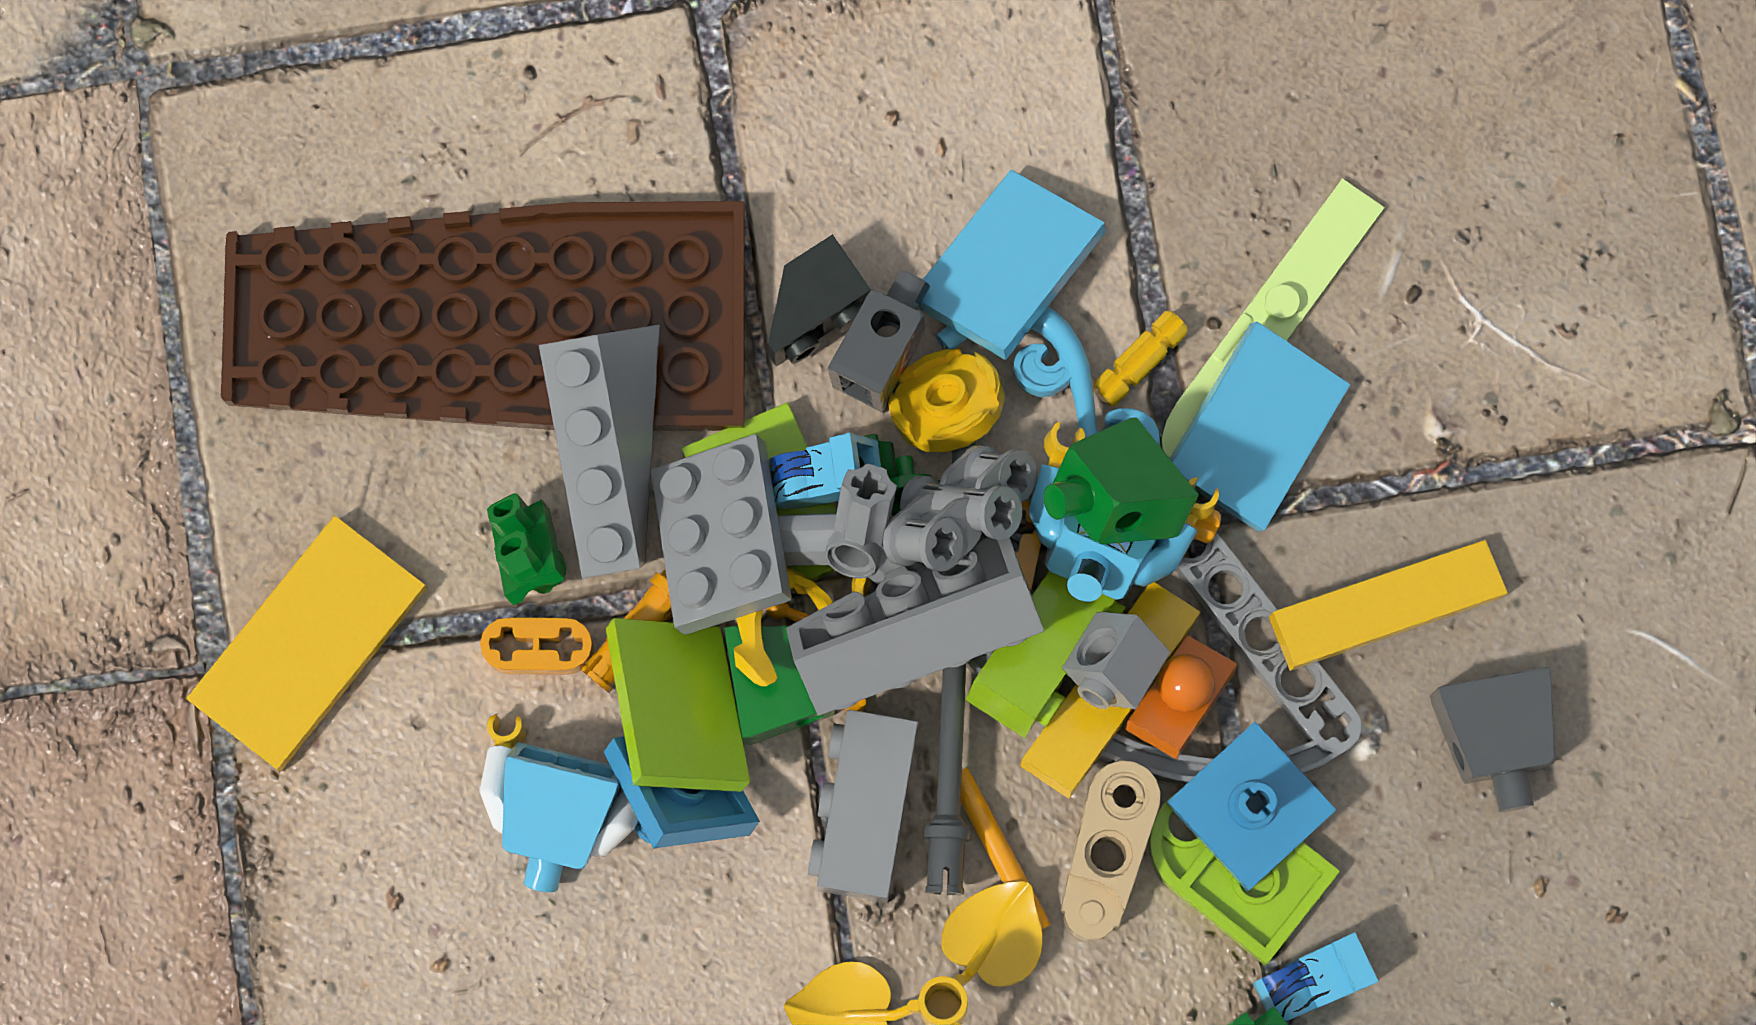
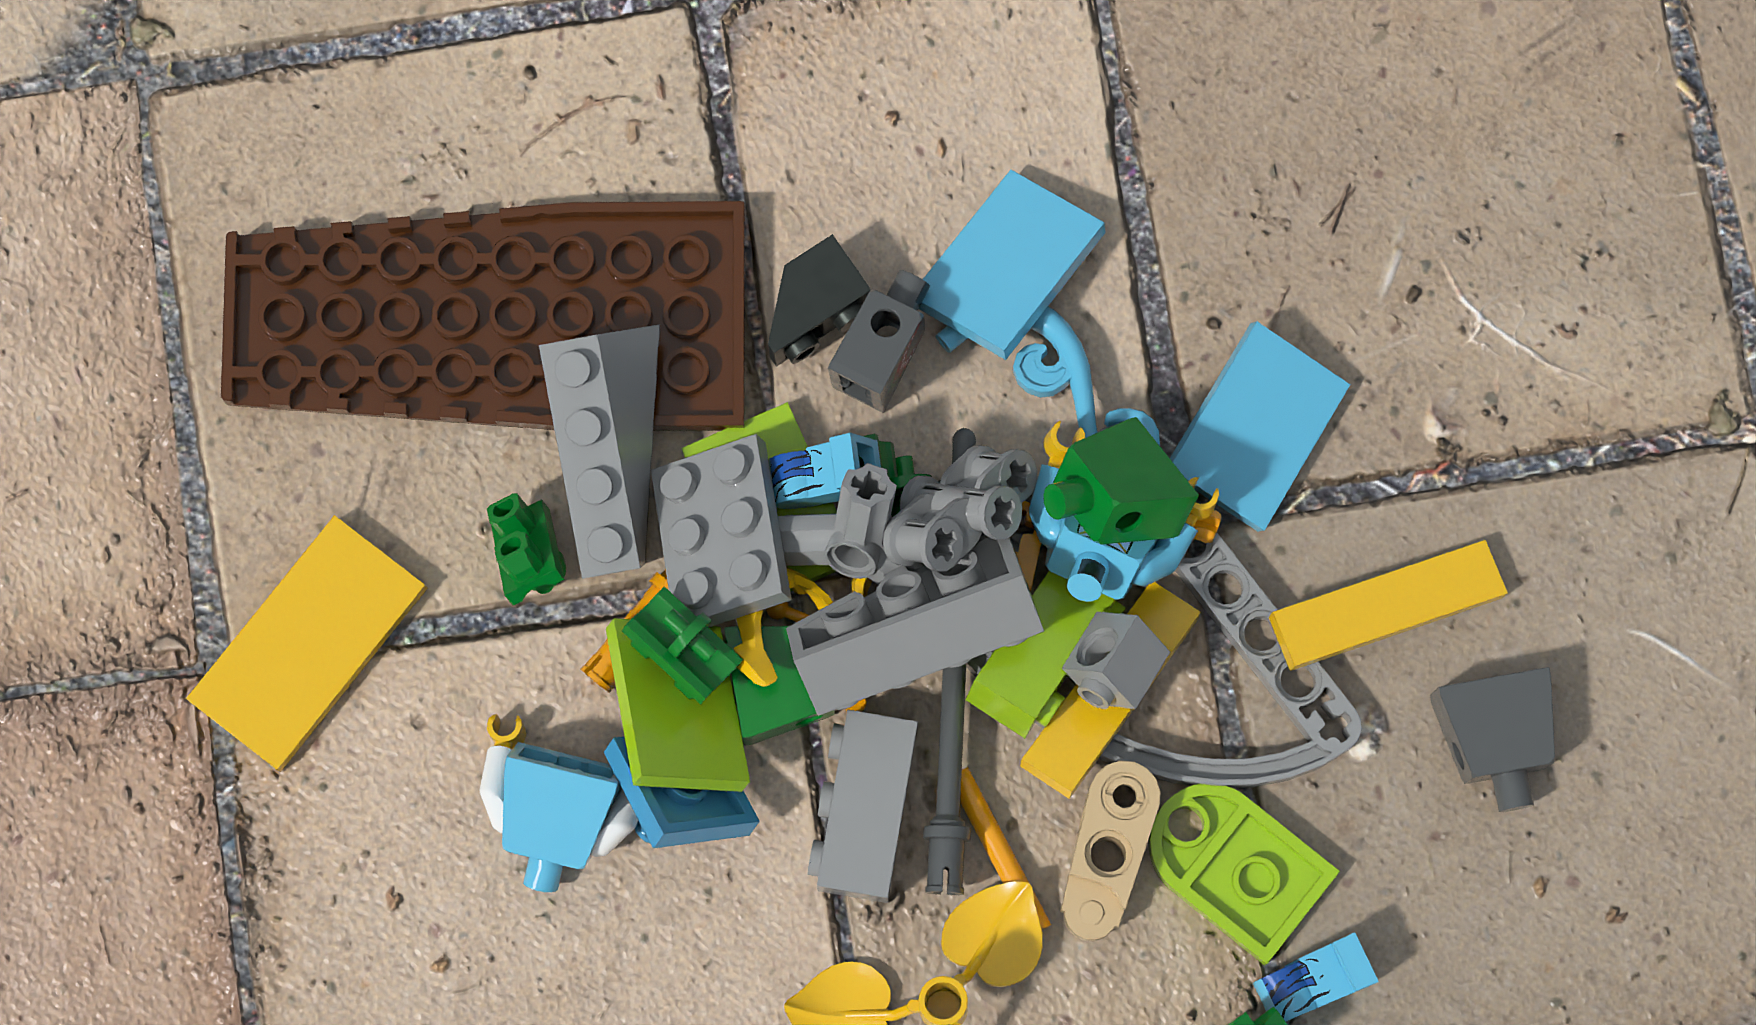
light orange beam [480,618,594,675] -> none
yellow tile [888,349,1005,452] -> none
yellow axle [1093,310,1188,407] -> none
orange tile [1126,635,1238,760] -> none
yellowish green piece [1161,178,1385,458] -> none
dark azure tile [1166,722,1336,891] -> none
none -> green hips [622,586,743,705]

